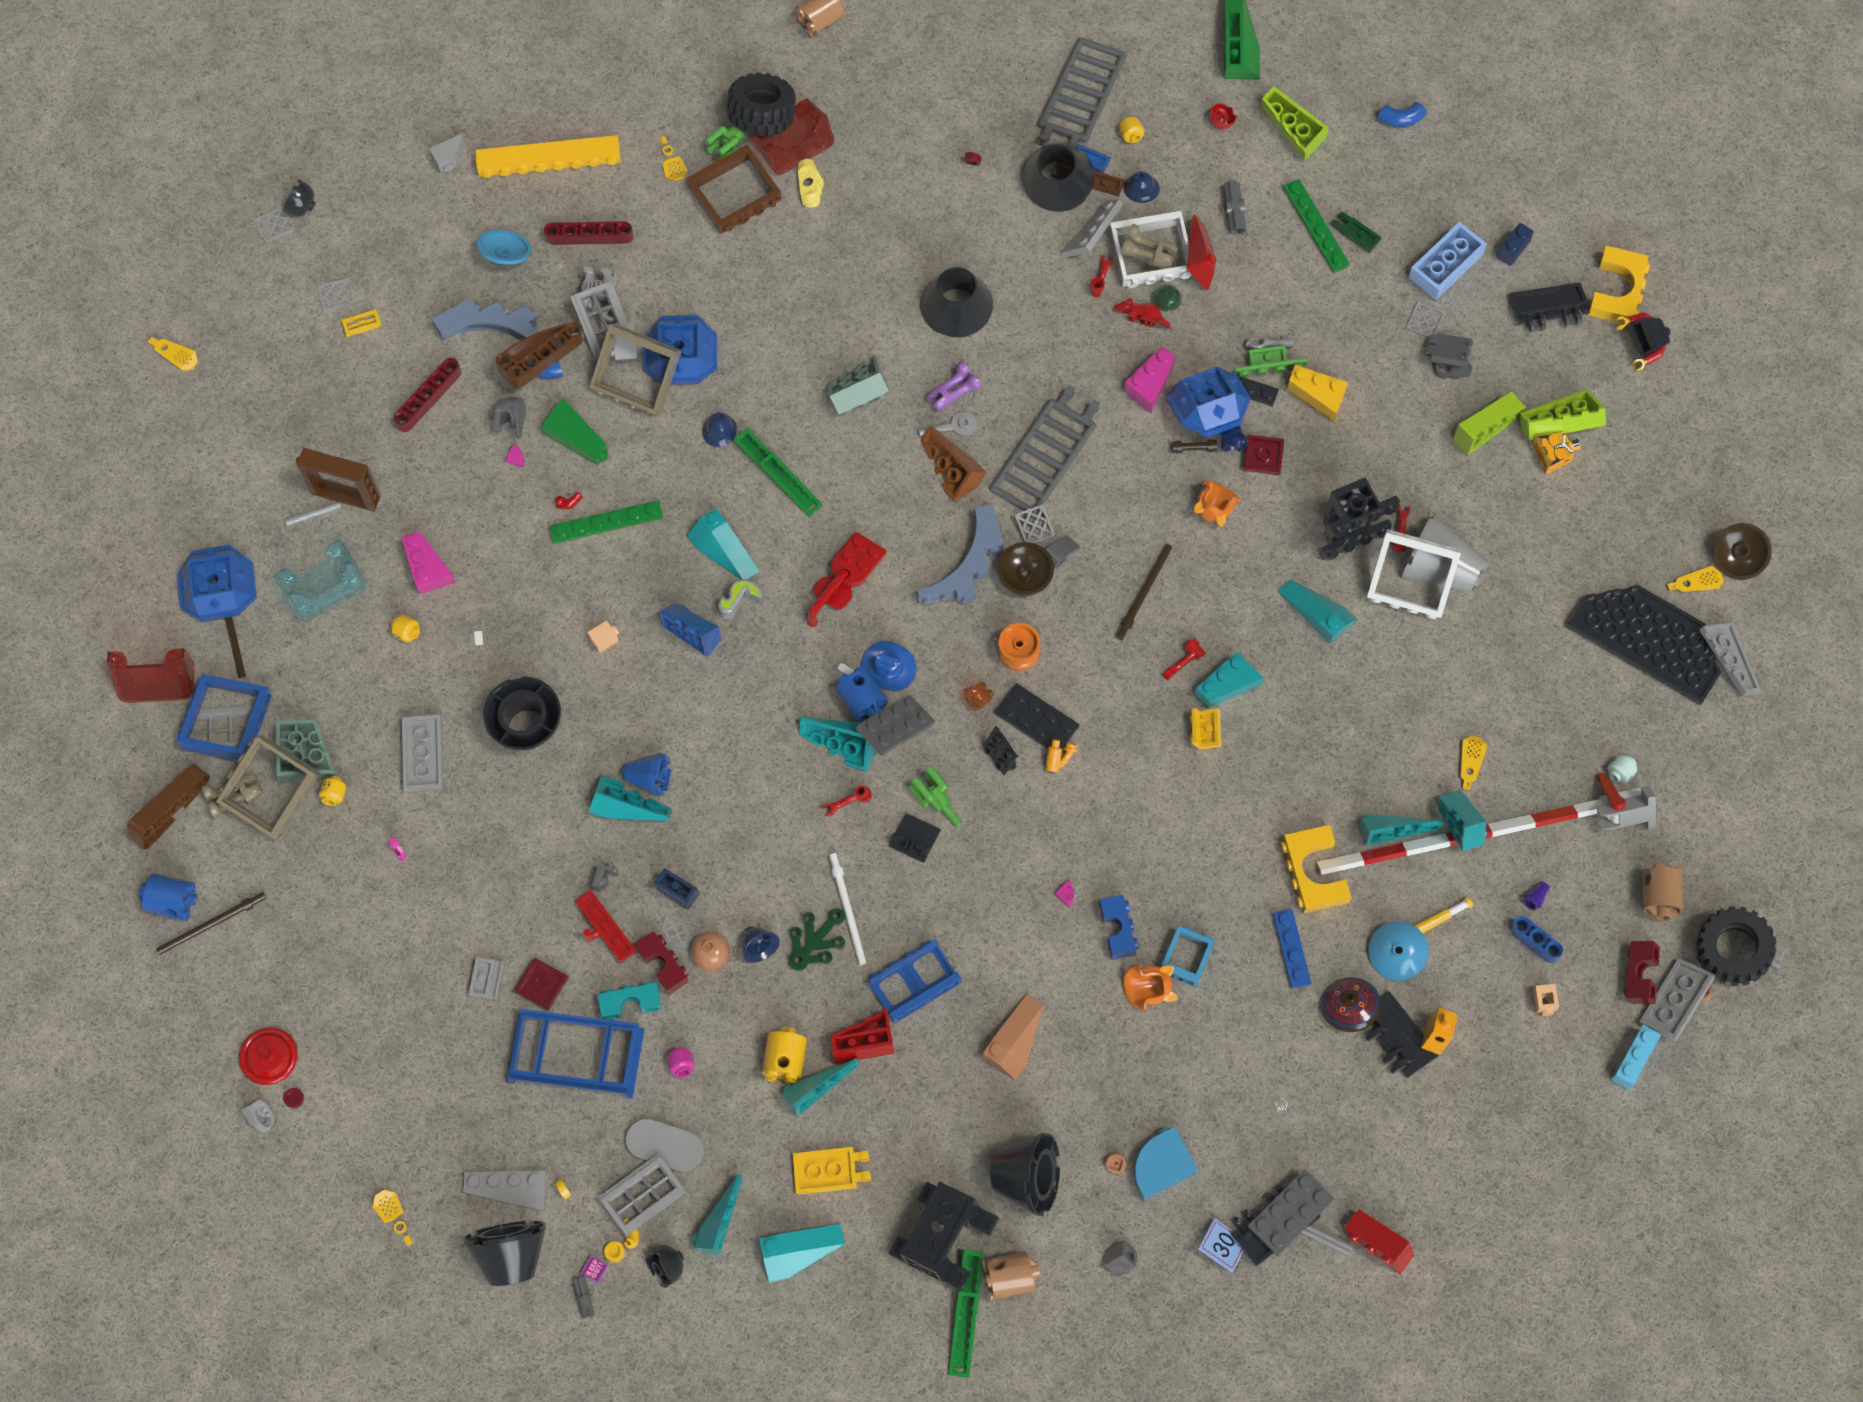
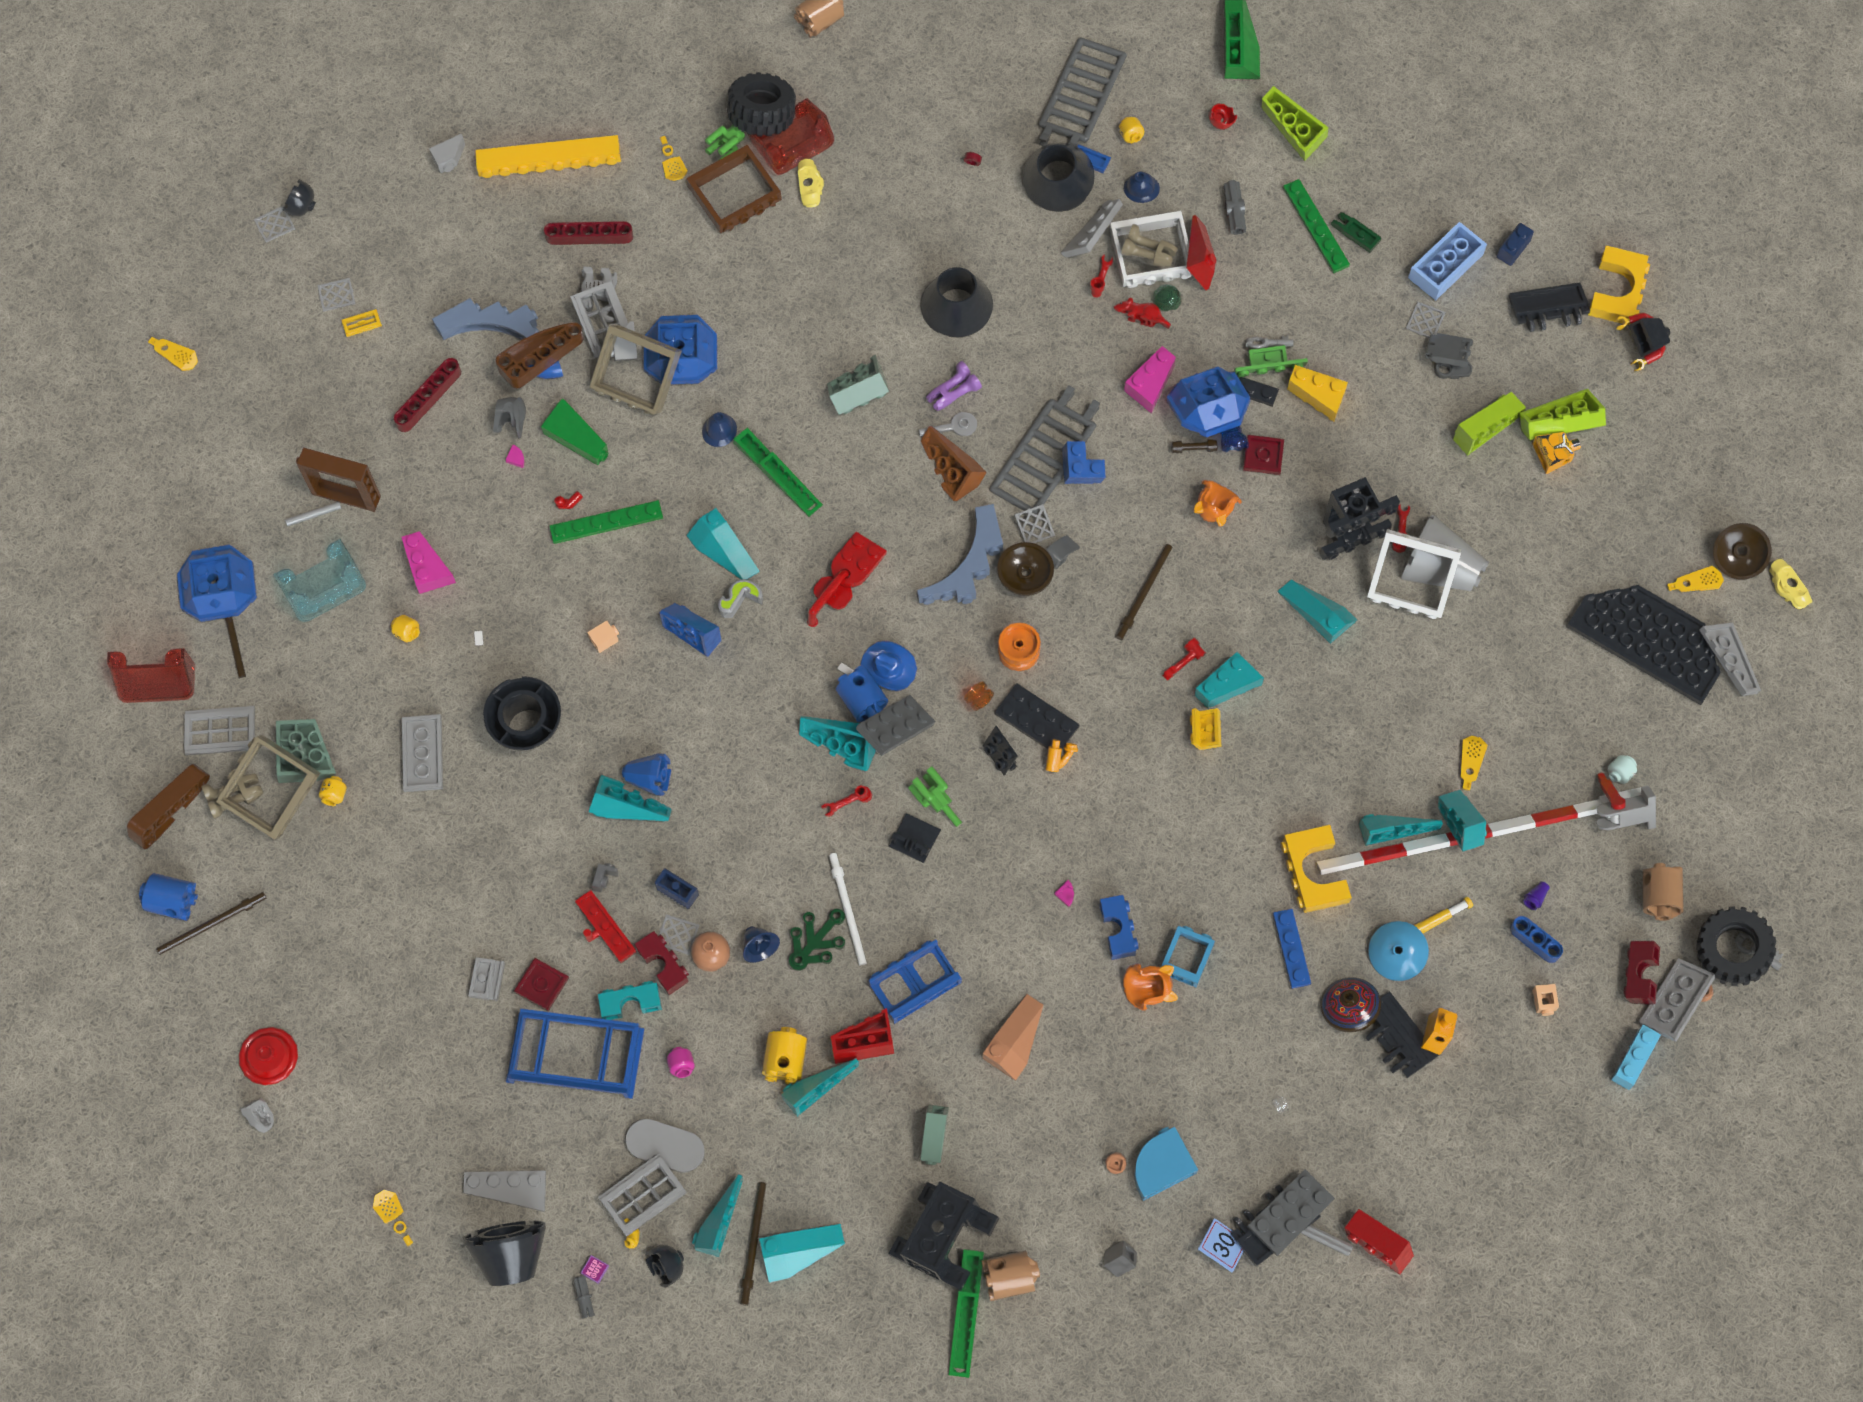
blue window [177,674,272,761] -> none
dark red tile [283,1088,305,1109] -> none
dark pink tile [389,837,407,861] -> none
dark azure dish [476,229,531,265] -> none
yellow tile [554,1178,572,1199] -> none
yellow tile [604,1241,625,1262] -> none
yellow tile [793,1147,871,1195] -> none
black cone [990,1133,1060,1216] -> none
reddish brown tile [1051,161,1125,197] -> none
blue cylinder [1377,102,1427,128] -> none
none -> dark brown bar [740,1182,766,1306]
none -> sand green slope [920,1104,949,1165]
none -> blue brick [1062,441,1106,484]
none -> light yellow piece [1769,559,1812,609]

